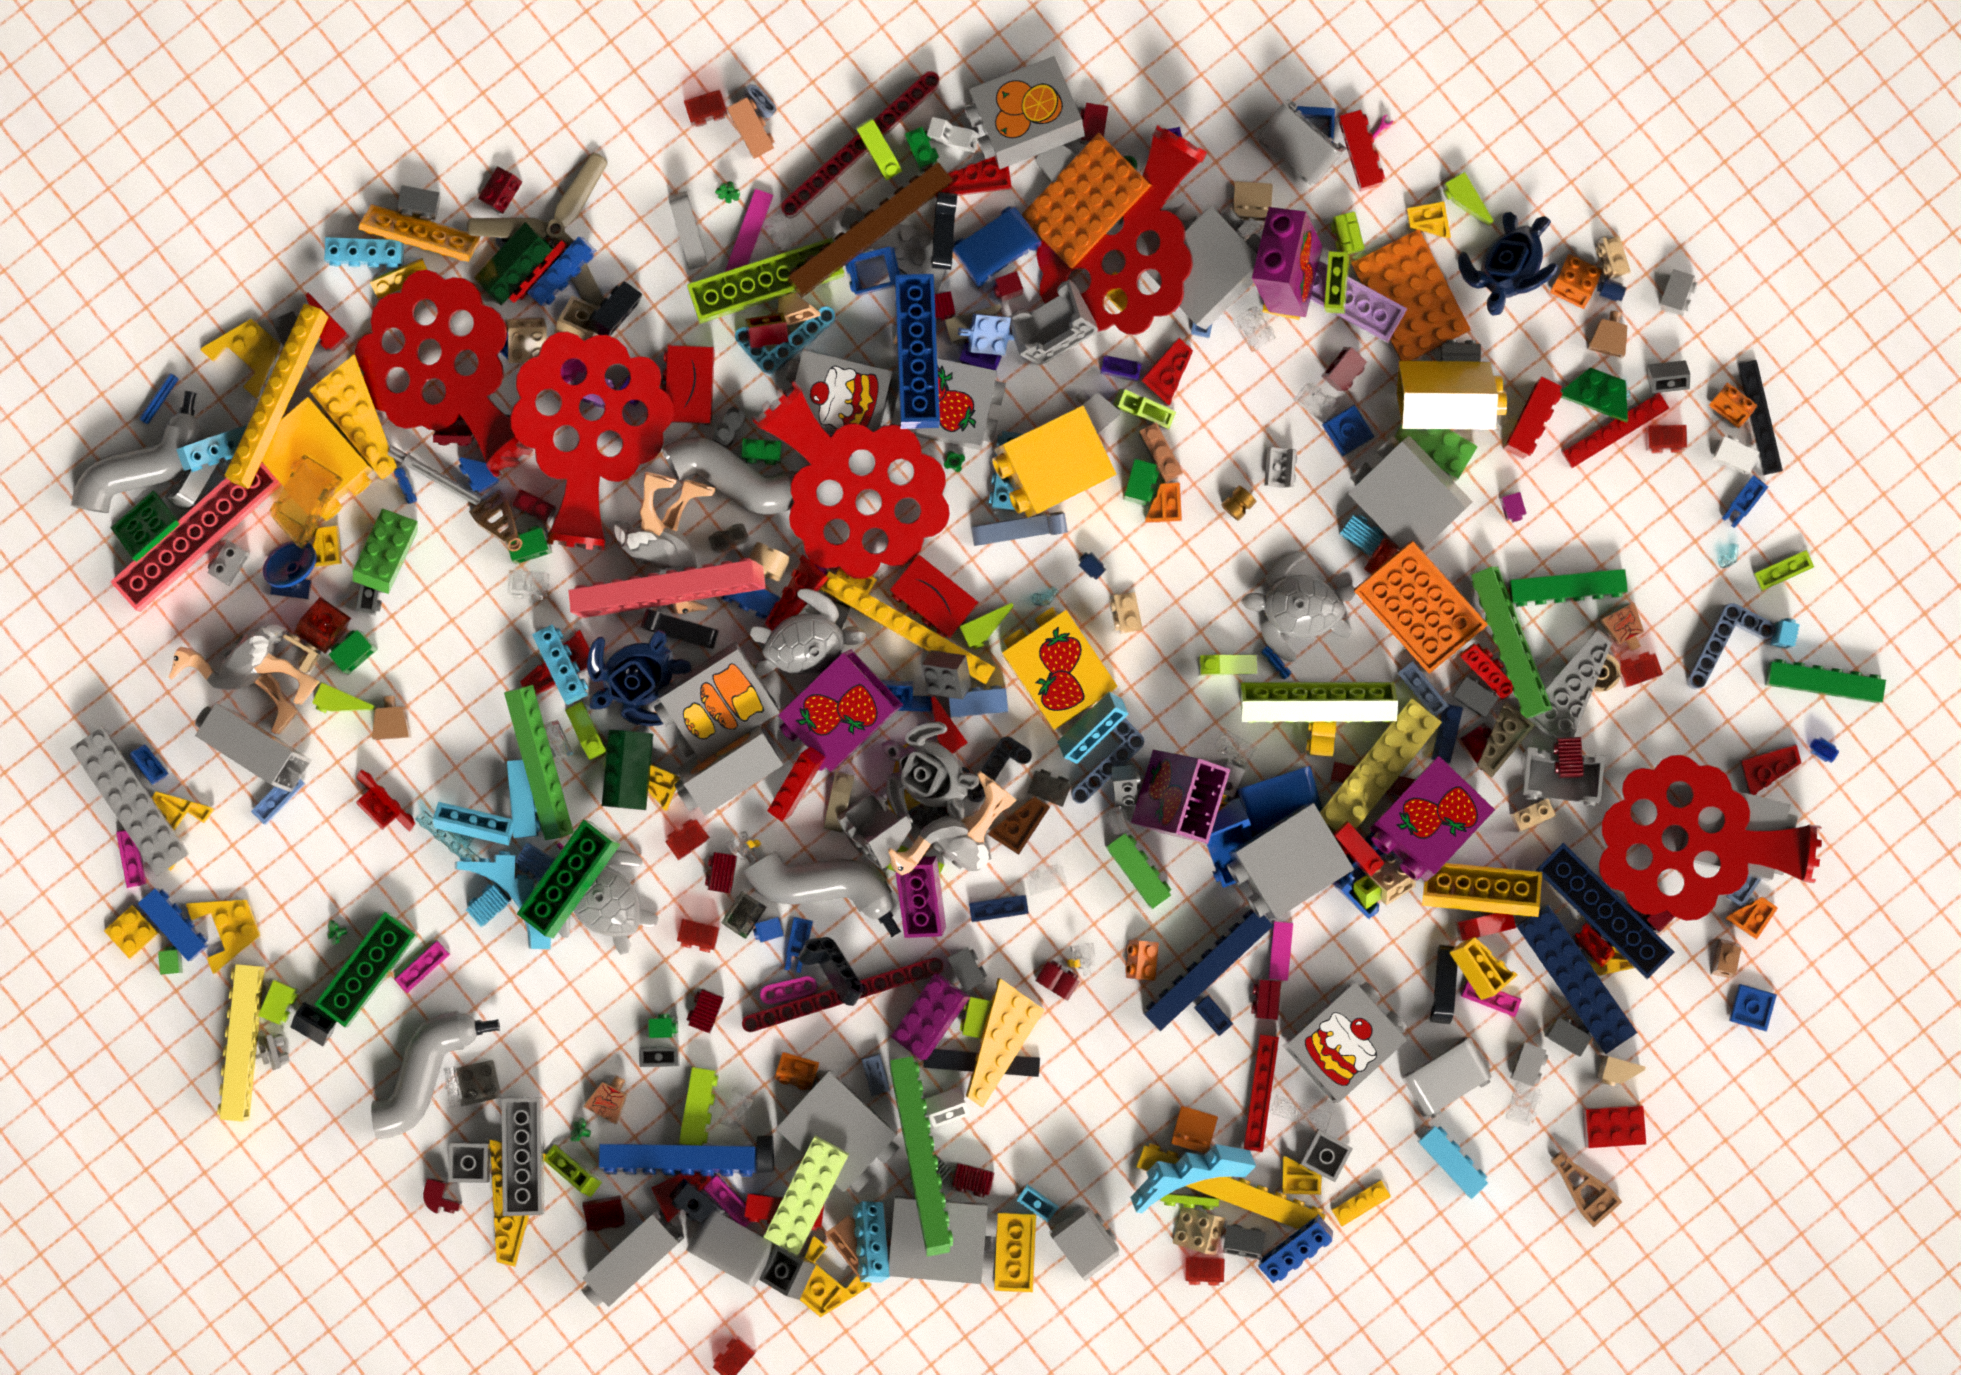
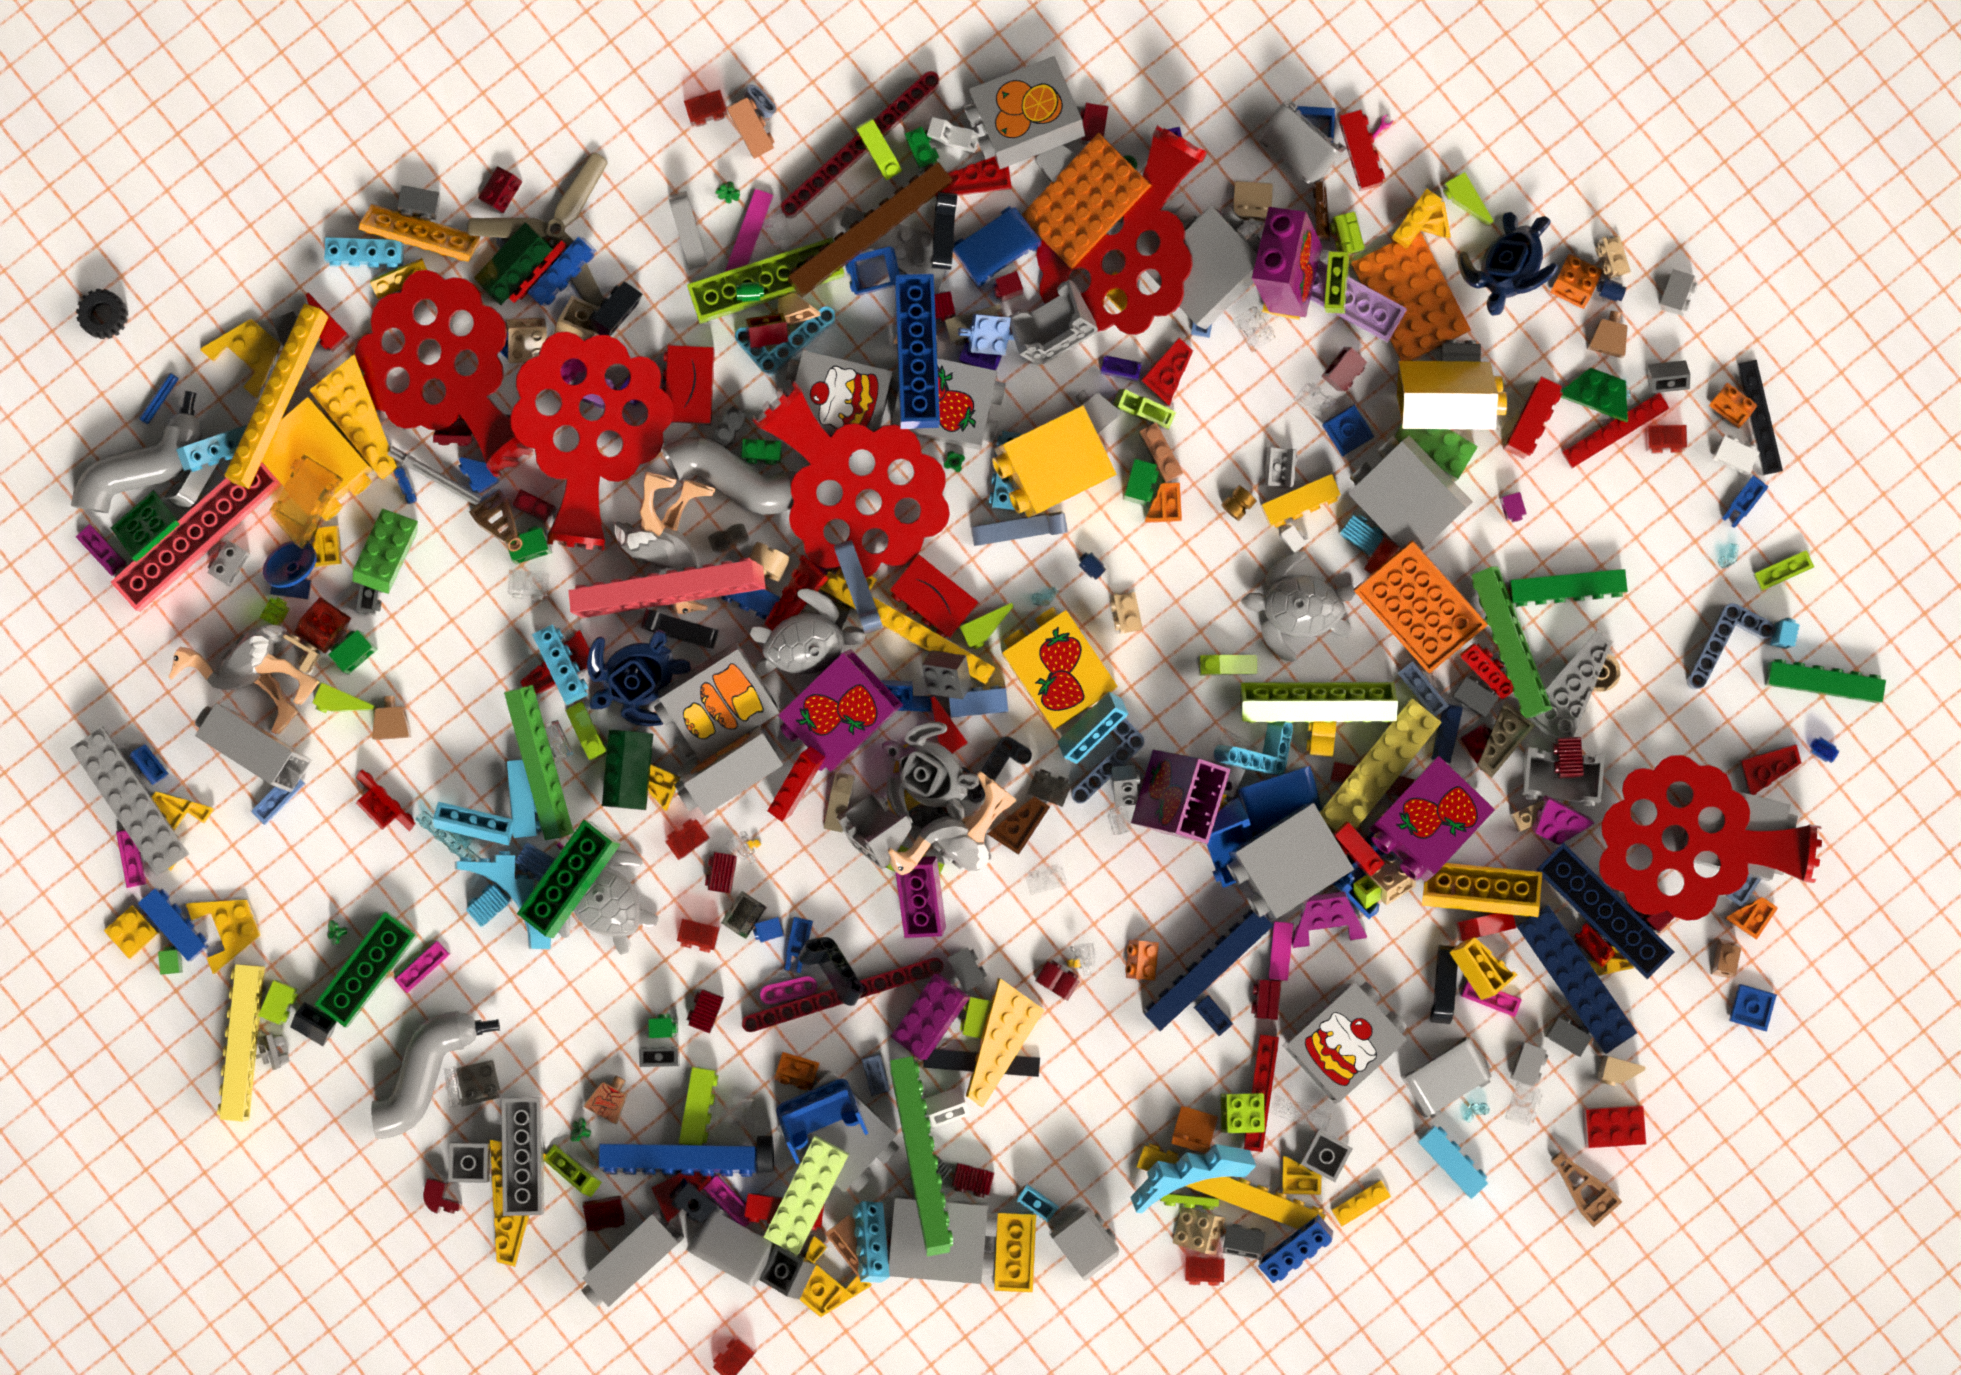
light grey animal [743,851,902,938] -> none
dark blue plate [969,895,1029,922] -> none
bright green brick [1106,833,1172,909] -> none
blue axle [1261,646,1291,679] -> none
medium nougat torso [1599,603,1644,651] -> none
clear red brick [1620,651,1663,689] -> none
none -> black tyre [76,289,128,339]
none -> magenta plate [76,524,127,576]
none -> clear neon green brick [260,597,291,626]
none -> green brick [736,282,764,302]
none -> blue windscreen [776,1079,869,1164]
none -> sand blue beam [833,540,883,634]
none -> medium azure beam [1214,721,1293,776]
none -> lime bracket [1220,1093,1265,1133]
none -> yellow brick [1261,474,1341,528]
none -> white brick [1280,523,1310,553]
none -> magenta wing [1292,892,1367,948]
none -> reddish brown wing [1313,181,1330,241]
none -> yellow brick [1392,189,1442,249]
none -> clear light blue arm [1462,1102,1490,1123]
none -> magenta wing [1532,795,1595,845]

